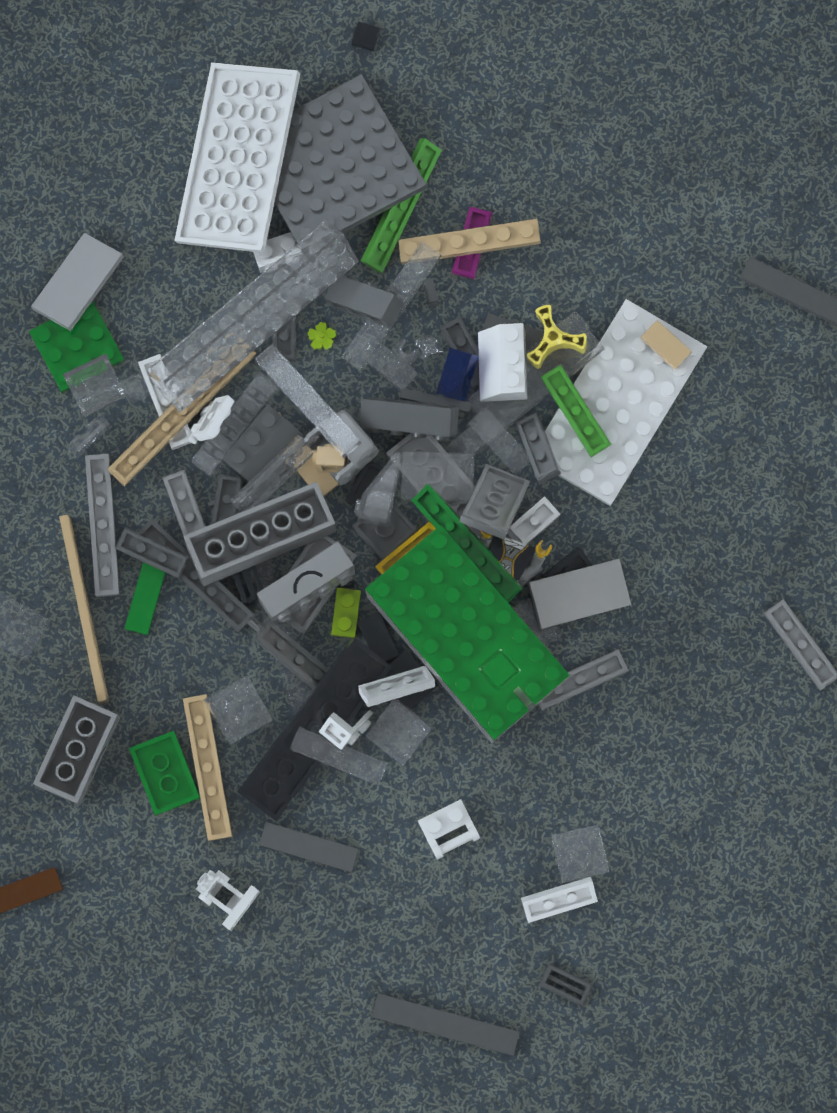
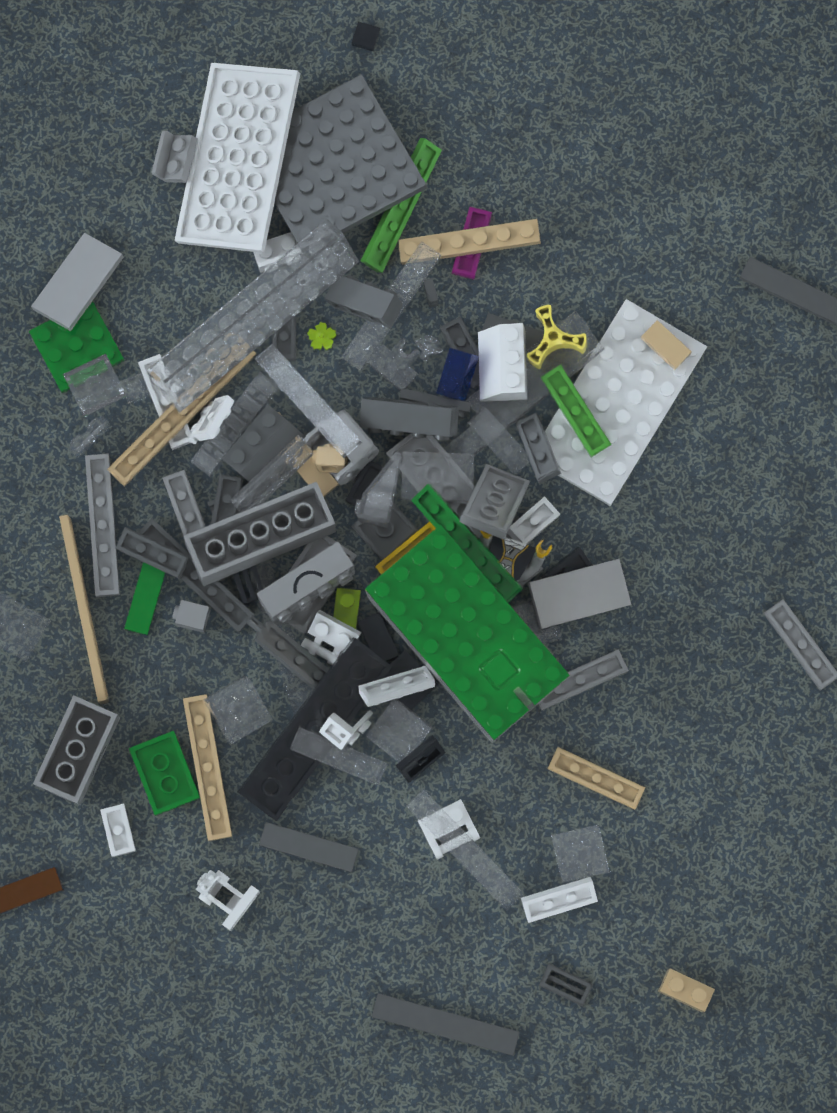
none -> white plate [100,804,136,857]
none -> light grey bracket [152,131,198,183]
none -> light grey brick [173,600,211,633]
none -> white plate [301,610,362,665]
none -> black tile [395,735,446,783]
none -> clear tile [405,789,524,910]
none -> tan tile [548,747,645,810]
none -> tan brick [658,969,715,1012]

